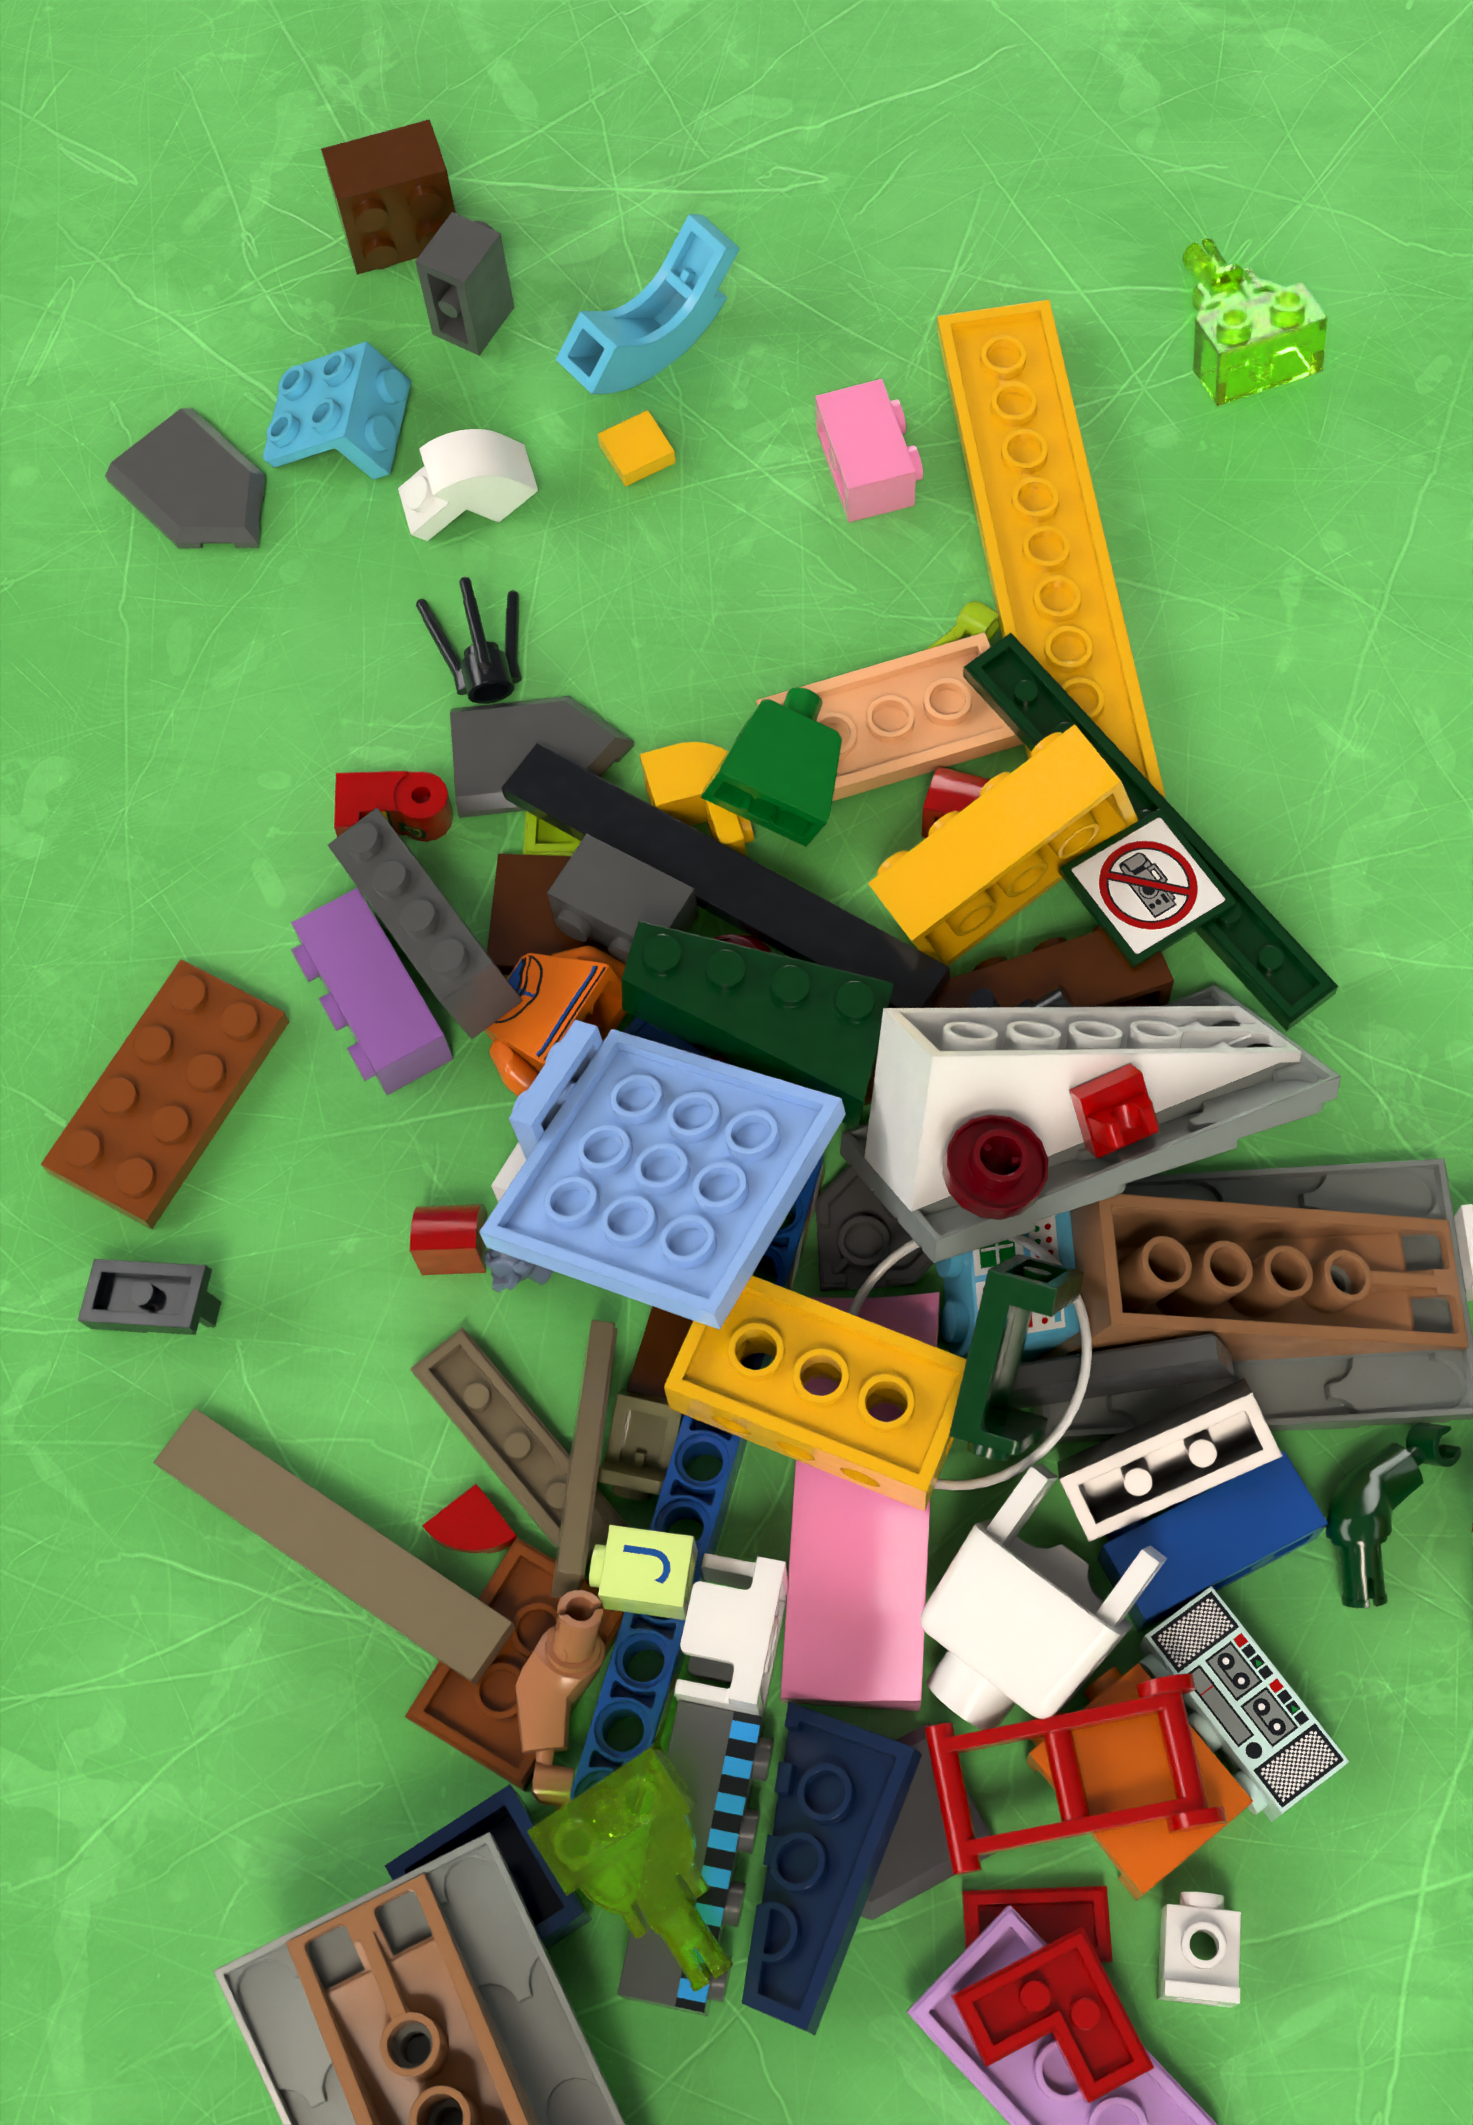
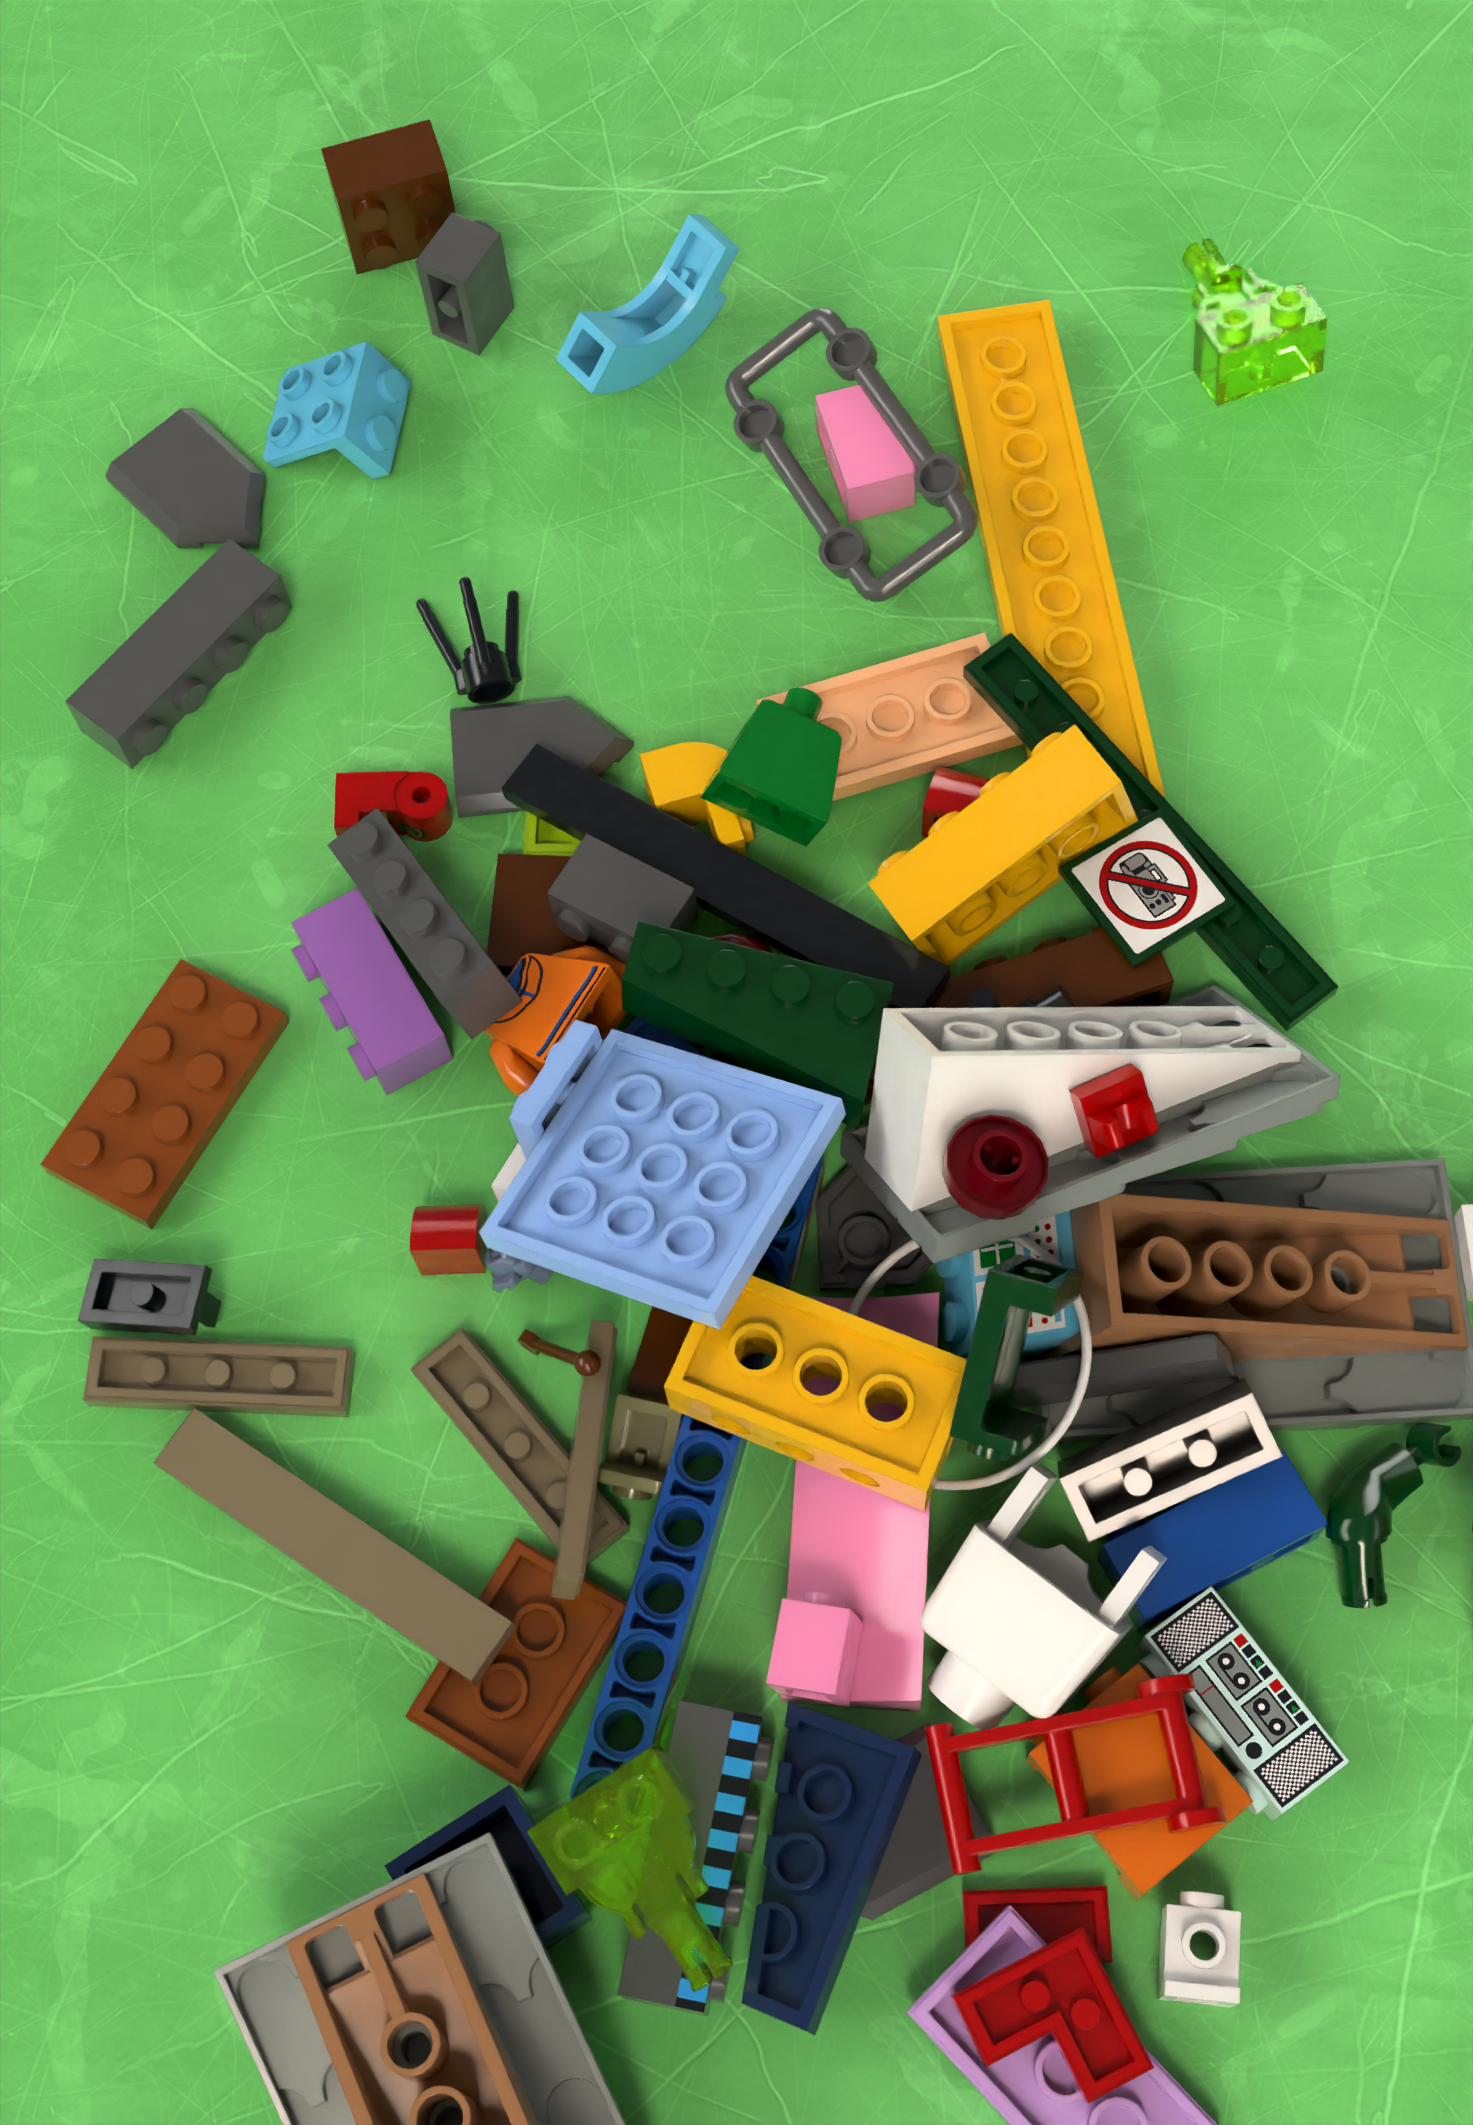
white brick [398,429,538,541] -> none
red tile [422,1484,518,1554] -> none
nougat arm [515,1590,605,1808] -> none
yellowish green brick [589,1525,698,1620] -> none
yellow tile [598,410,676,487] -> none
white panel [674,1553,788,1719] -> none
lime hand [923,601,1000,651] -> none
none -> dark grey brick [65,539,292,769]
none -> dark tan tile [83,1336,356,1417]
none -> reddish brown hinge [517,1329,601,1377]
none -> dark grey bar [725,308,977,602]
none -> bright pink brick [766,1592,864,1707]

